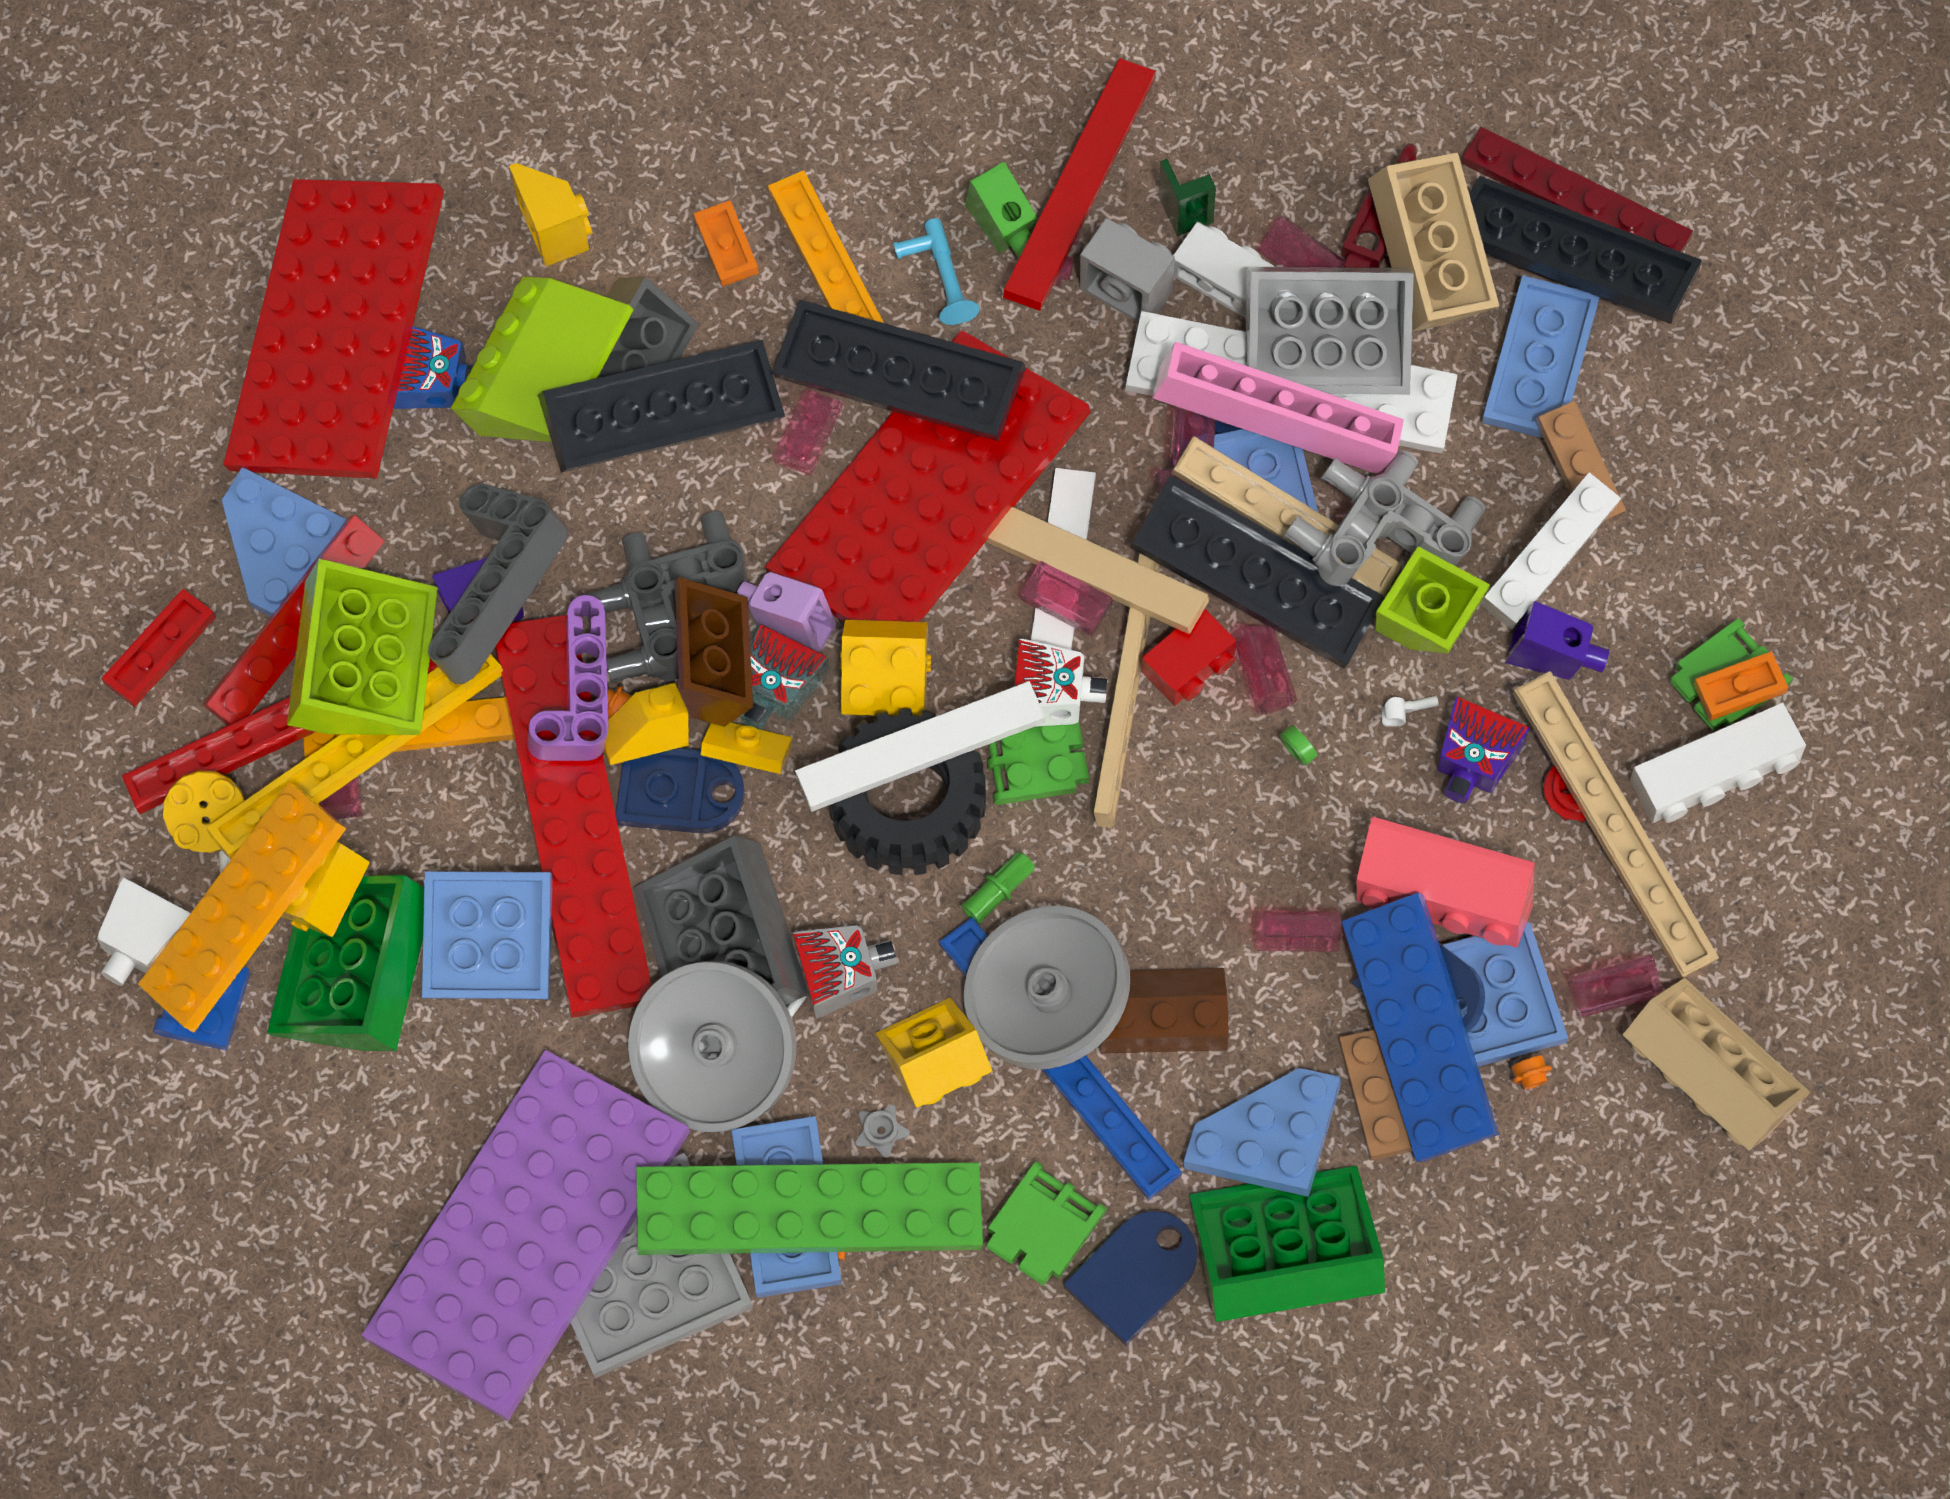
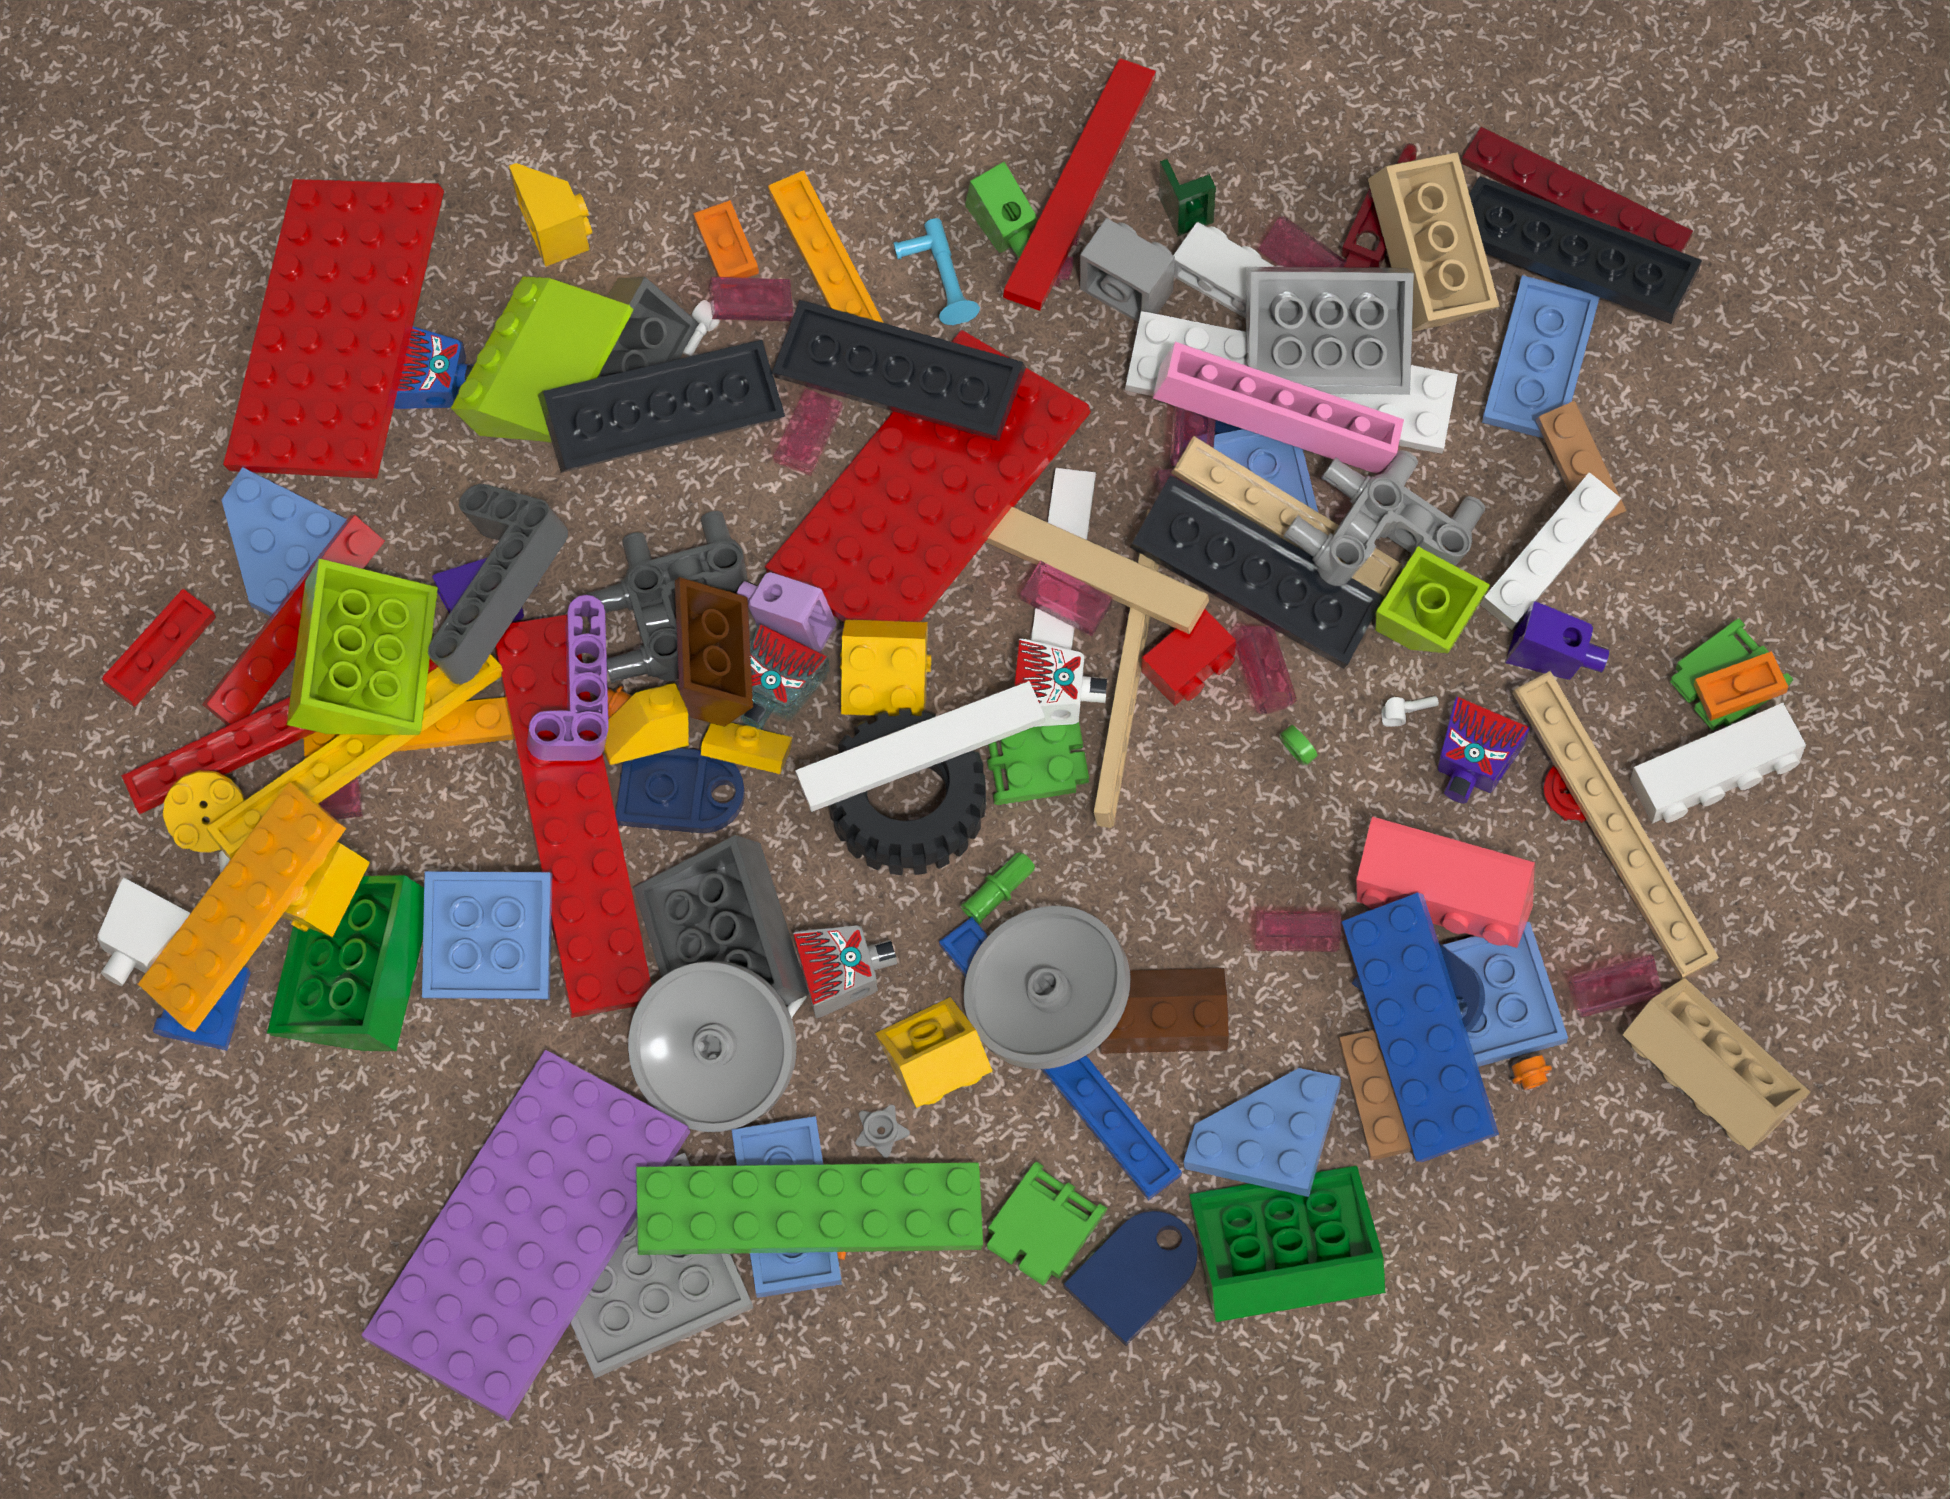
none -> white hand [683,300,720,357]
none -> clear pink plate [709,277,794,321]

